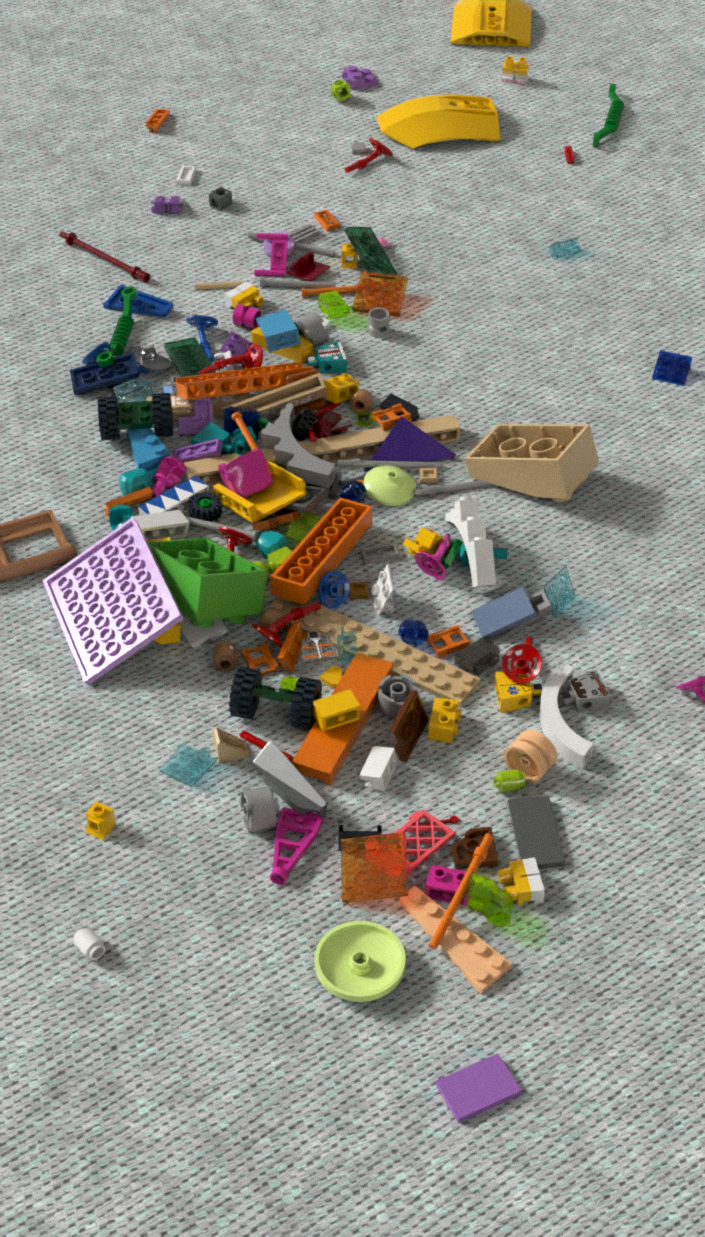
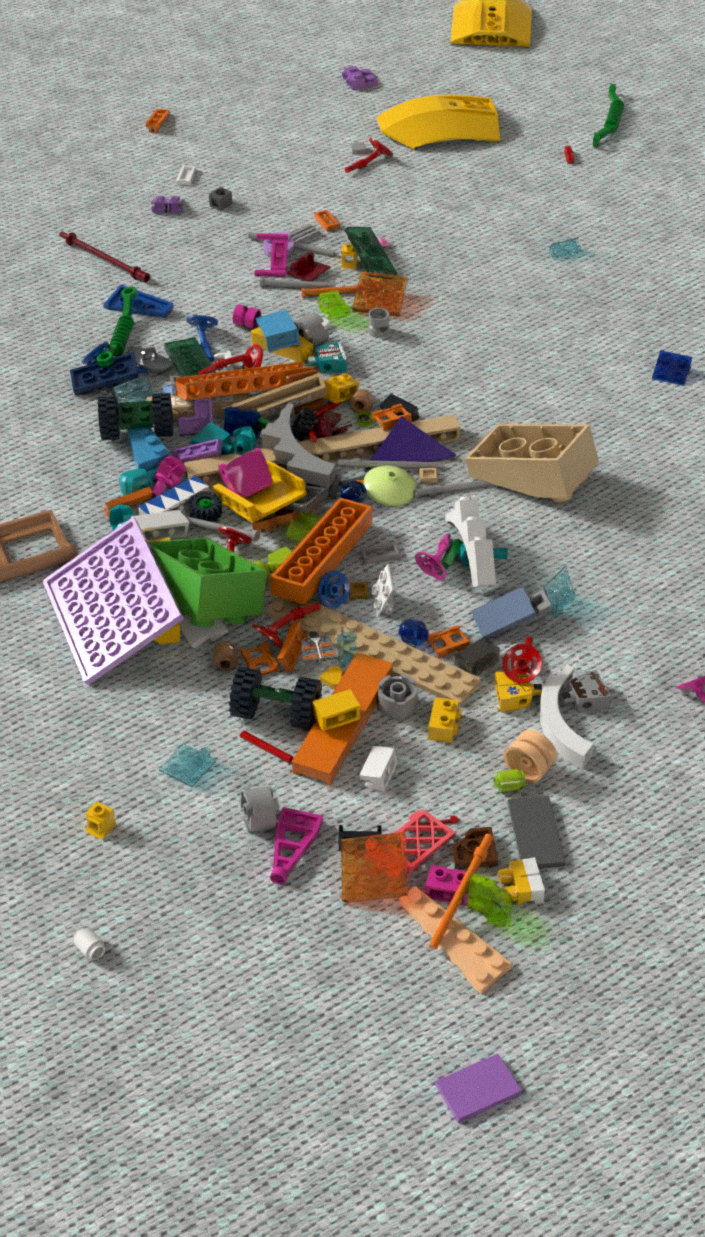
tan bar [195,281,242,290] -> none
tan slope [212,727,250,763] -> none
medium lavender hinge [220,331,257,363] -> none
yellow hips [225,281,264,309] -> none
orange bar [231,412,276,480] -> none
teal piece [251,529,290,559] -> none
wedge [253,740,327,818] -> none
medium nougat head [260,607,288,635] -> none
clear neon green tile [280,676,298,691] -> none
yellowish green dish [314,921,406,1002] -> none
lime brick [330,79,352,102] -> none
reddish brown tile [388,690,429,762] -> none
yellow brick [403,527,444,557] -> none
yellow hips [501,56,529,84] -> none

